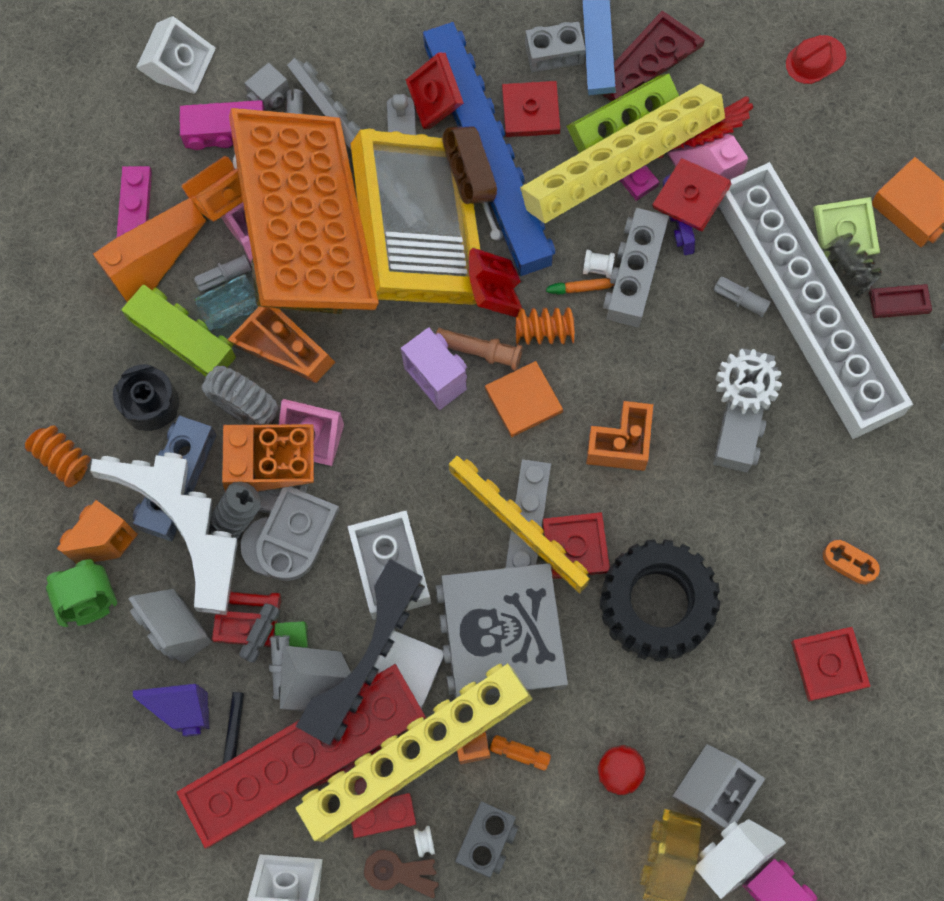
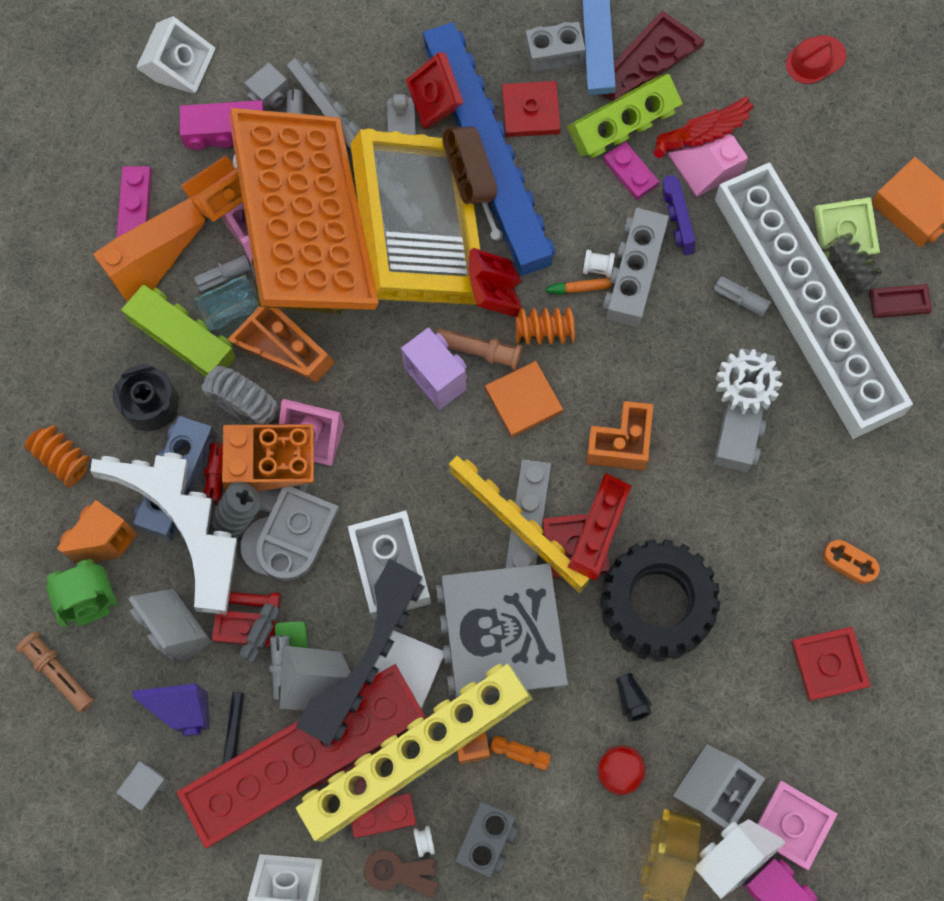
light yellow brick [520,84,725,223] -> none
red plate [652,158,732,232] -> none
none -> nougat pin [16,631,95,714]
none -> light grey panel [116,761,170,810]
none -> red pin [203,443,223,504]
none -> red tile [567,473,632,580]
none -> black cone [615,673,652,722]
none -> bright pink plate [756,781,838,871]

